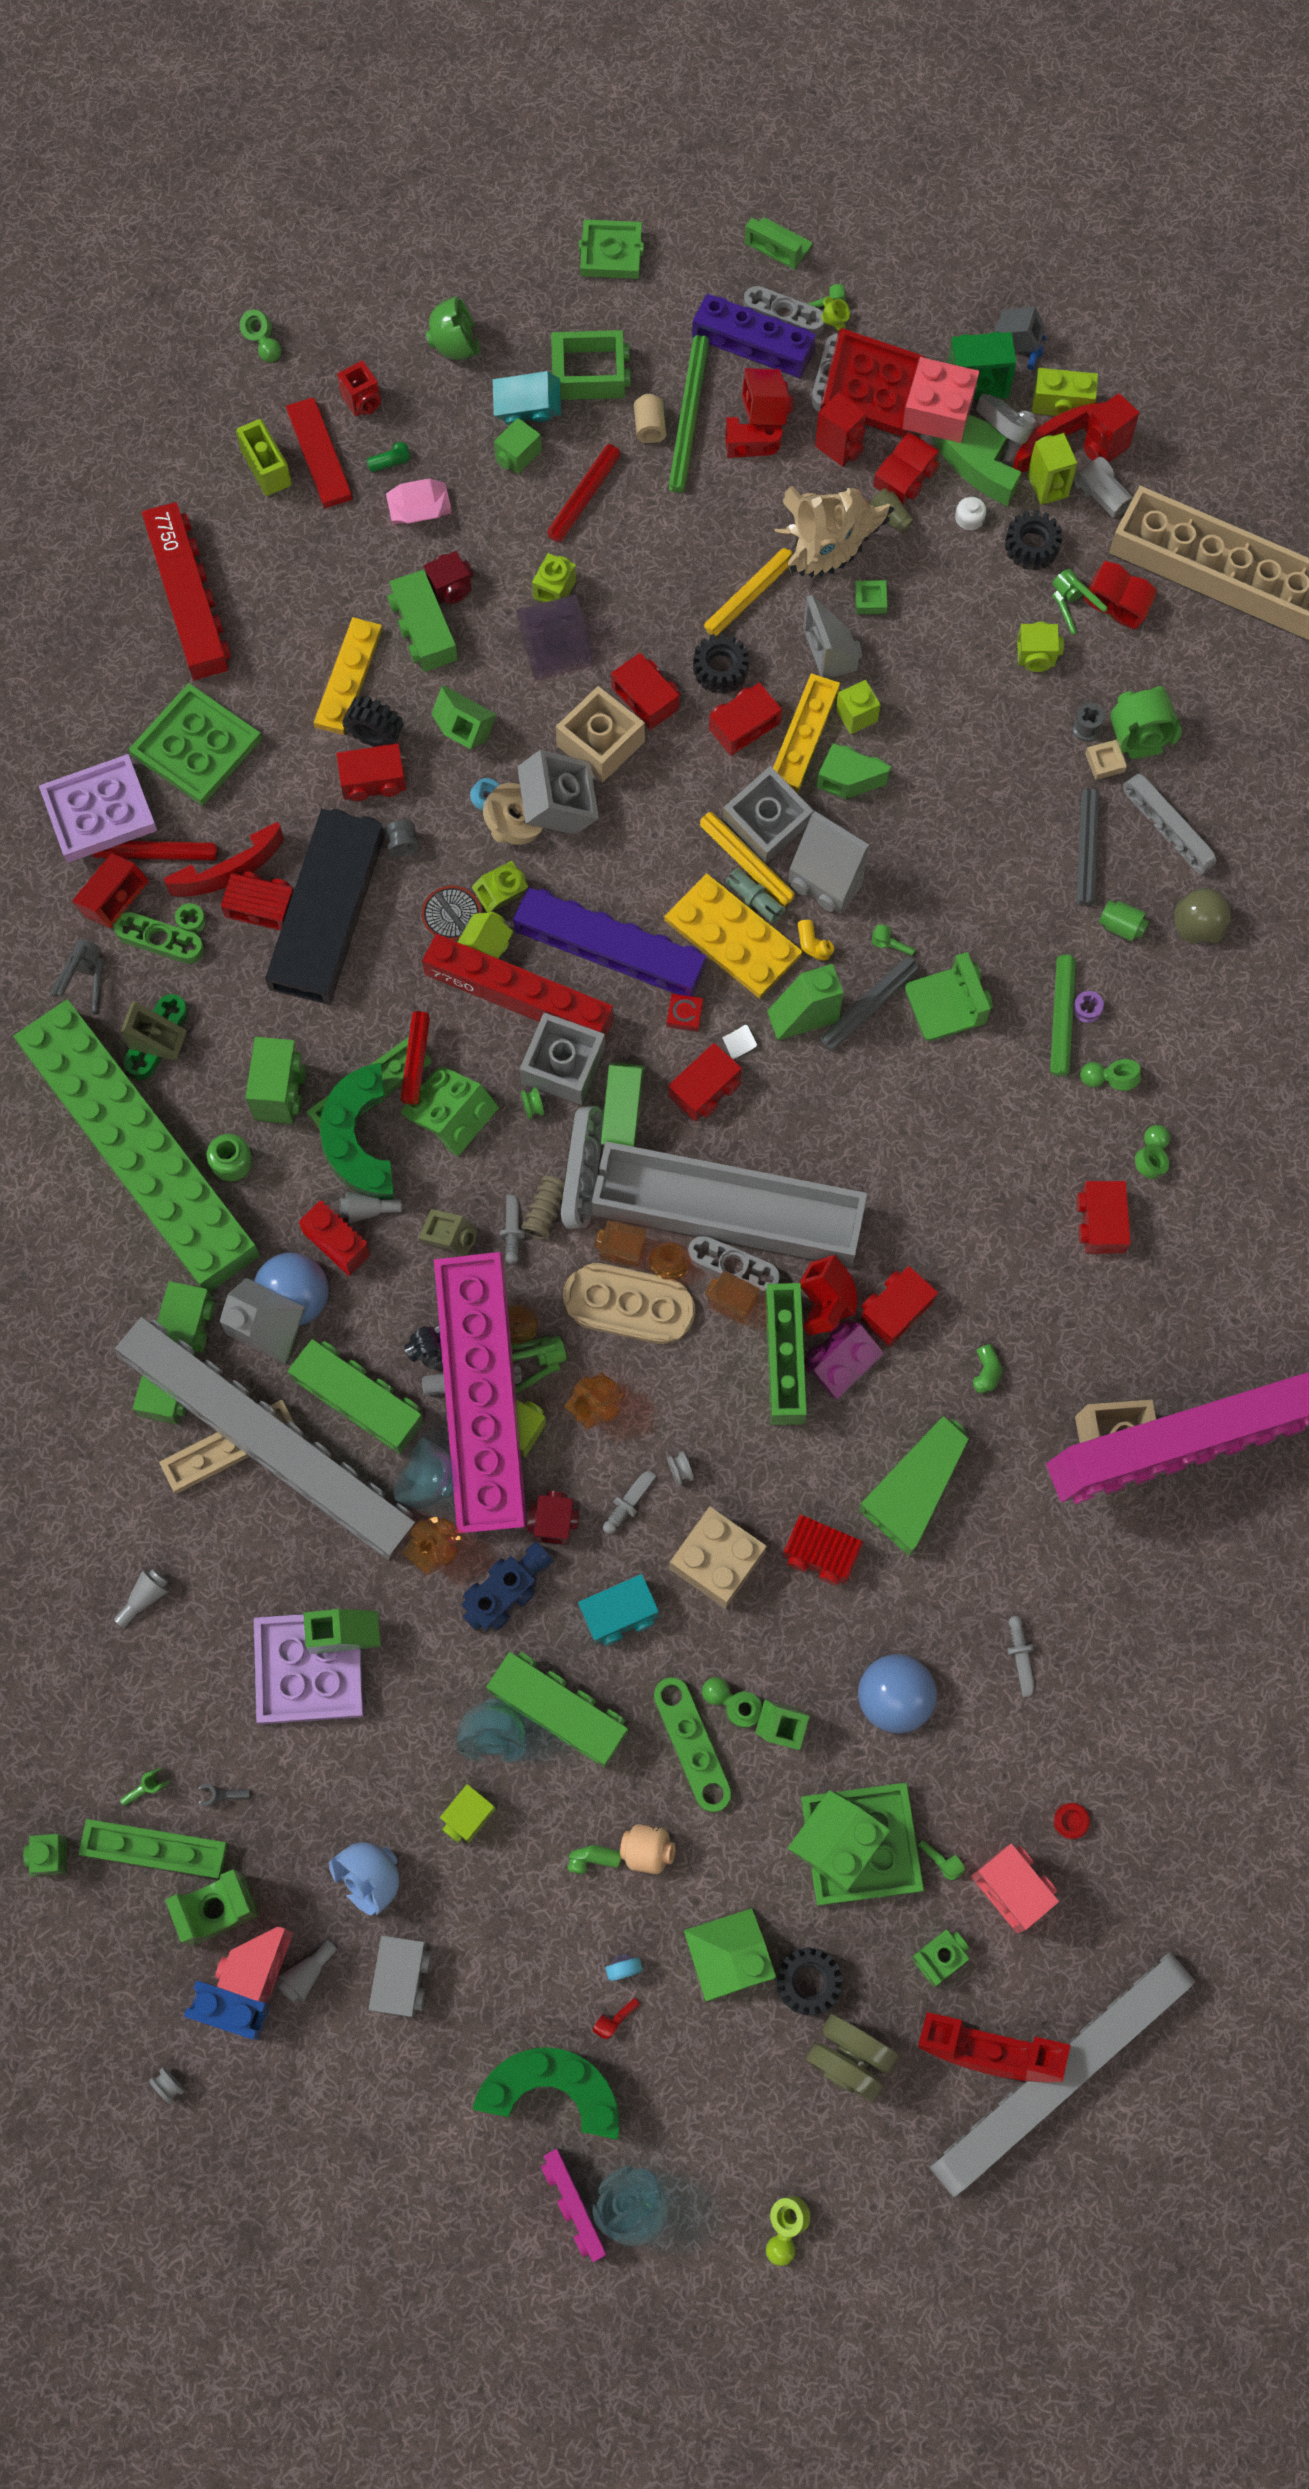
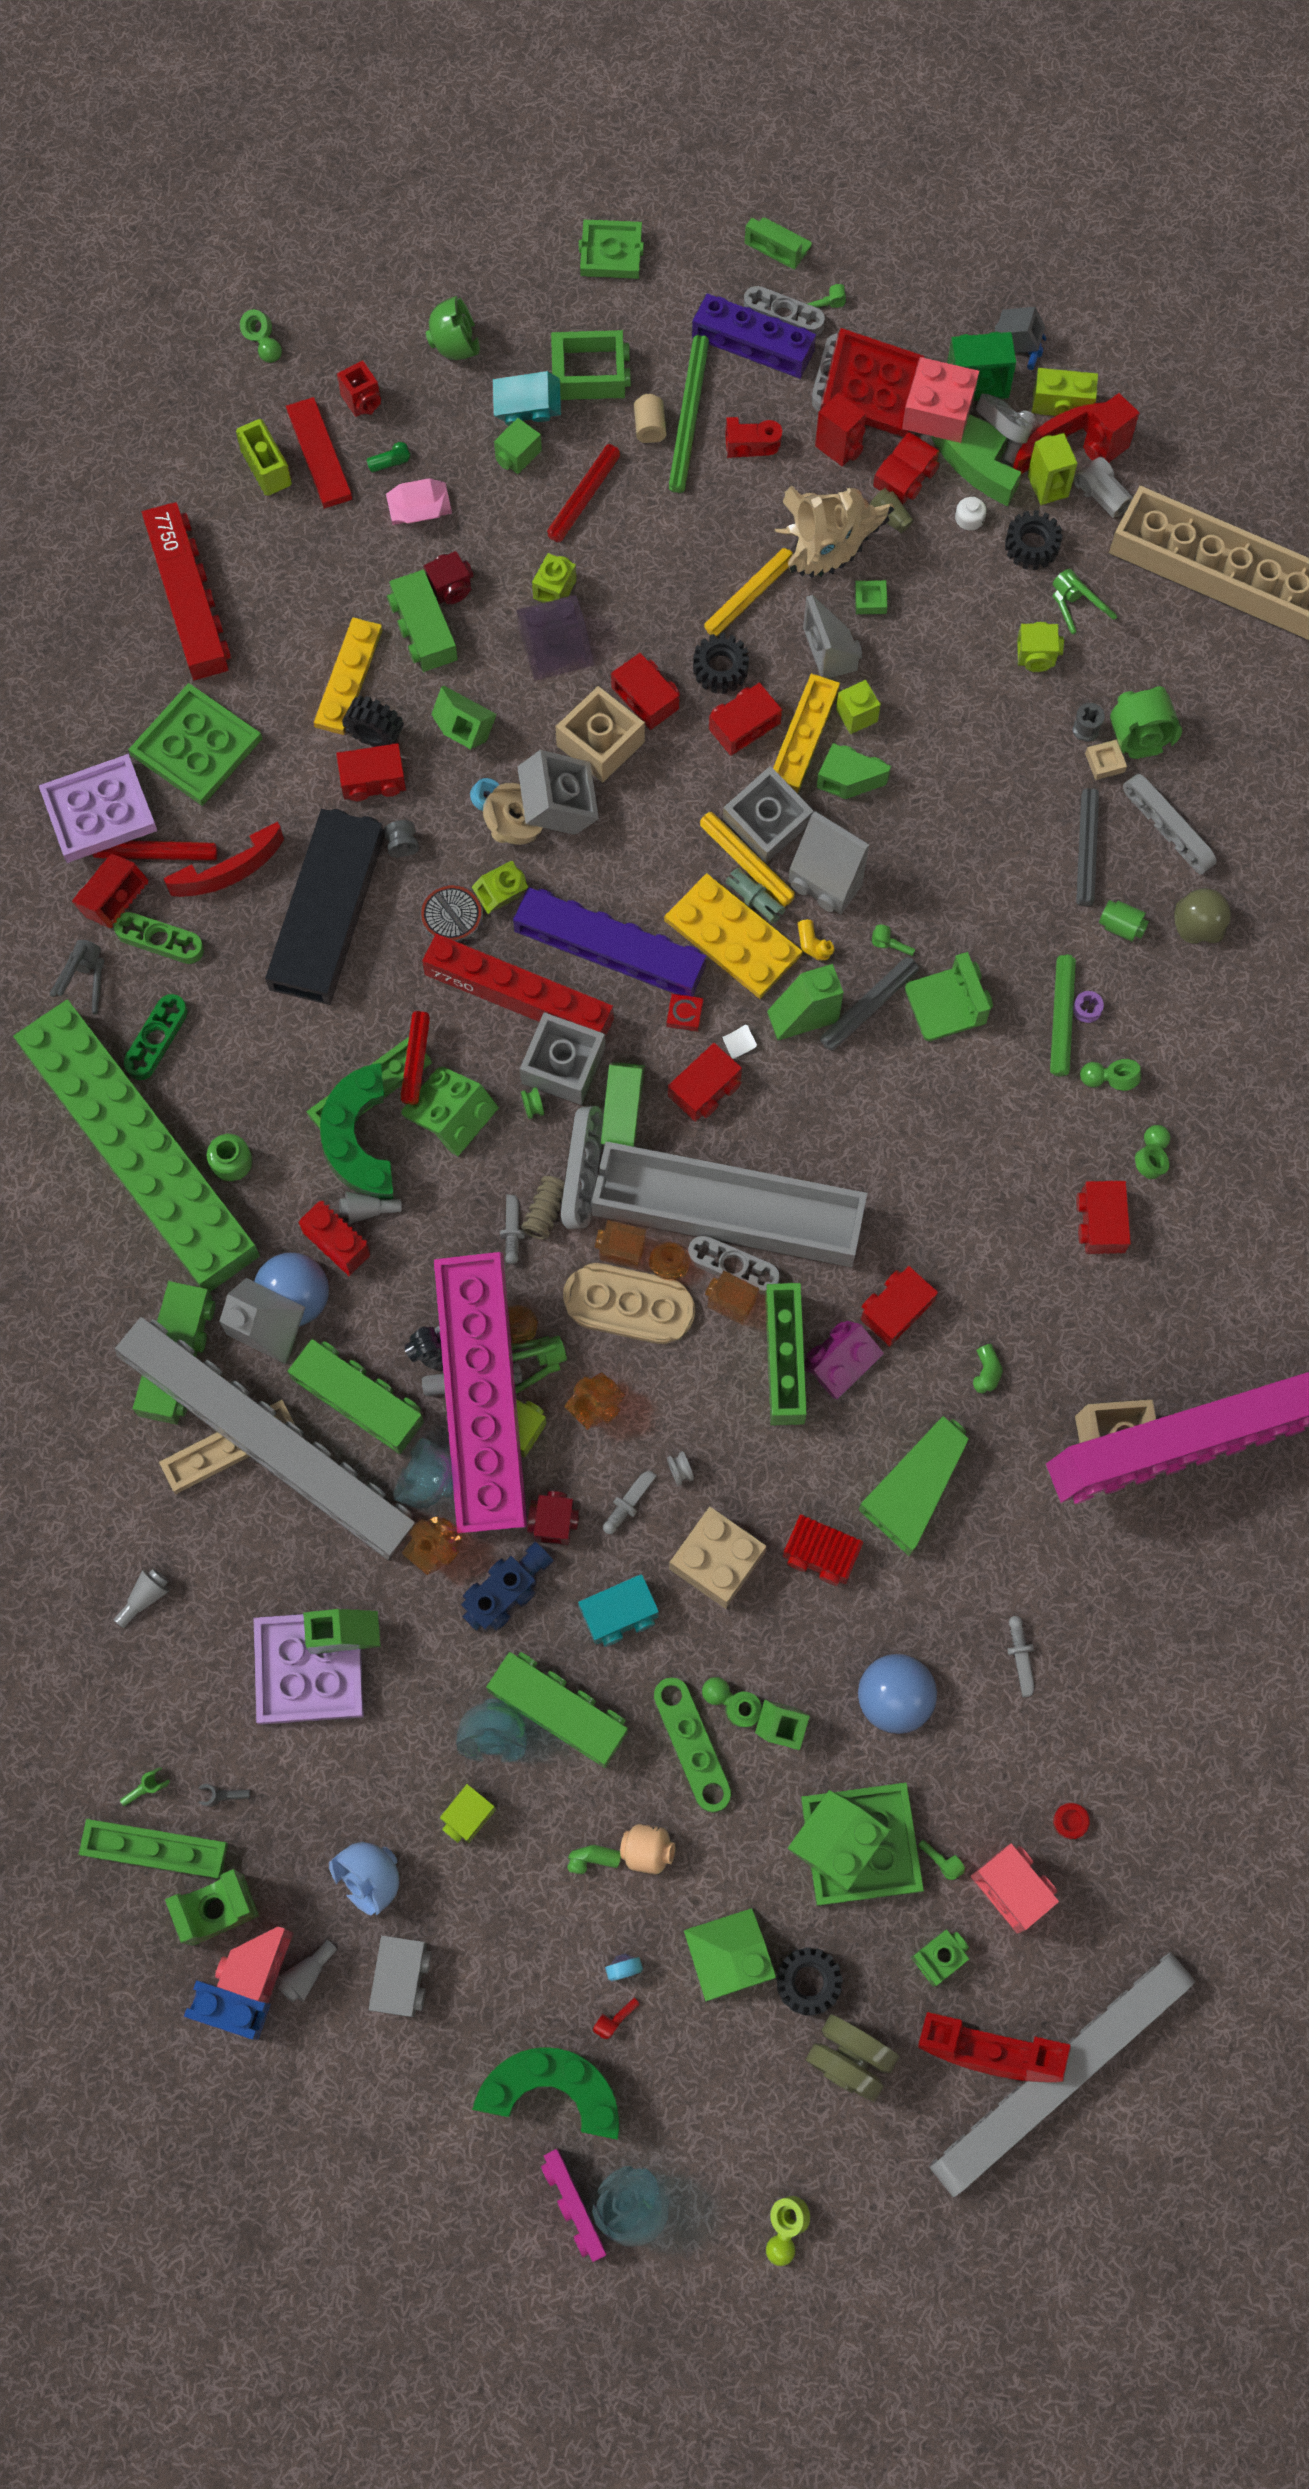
bright green brick [23,1834,67,1876] -> none
olive slope [121,1001,187,1060] -> none
light grey bush [149,2067,185,2104] -> none
bright green bush [175,903,206,934] -> none
red brick [221,871,294,931] -> none
bright green brick [245,1037,307,1124] -> none
olive bracket [418,1209,478,1257] -> none
lime brick [458,911,513,959] -> none
red brick [741,368,793,425] -> none
red brick [799,1255,857,1336] -> none
lime plate [821,297,850,331] -> none
red brick [1083,561,1157,629] -> none

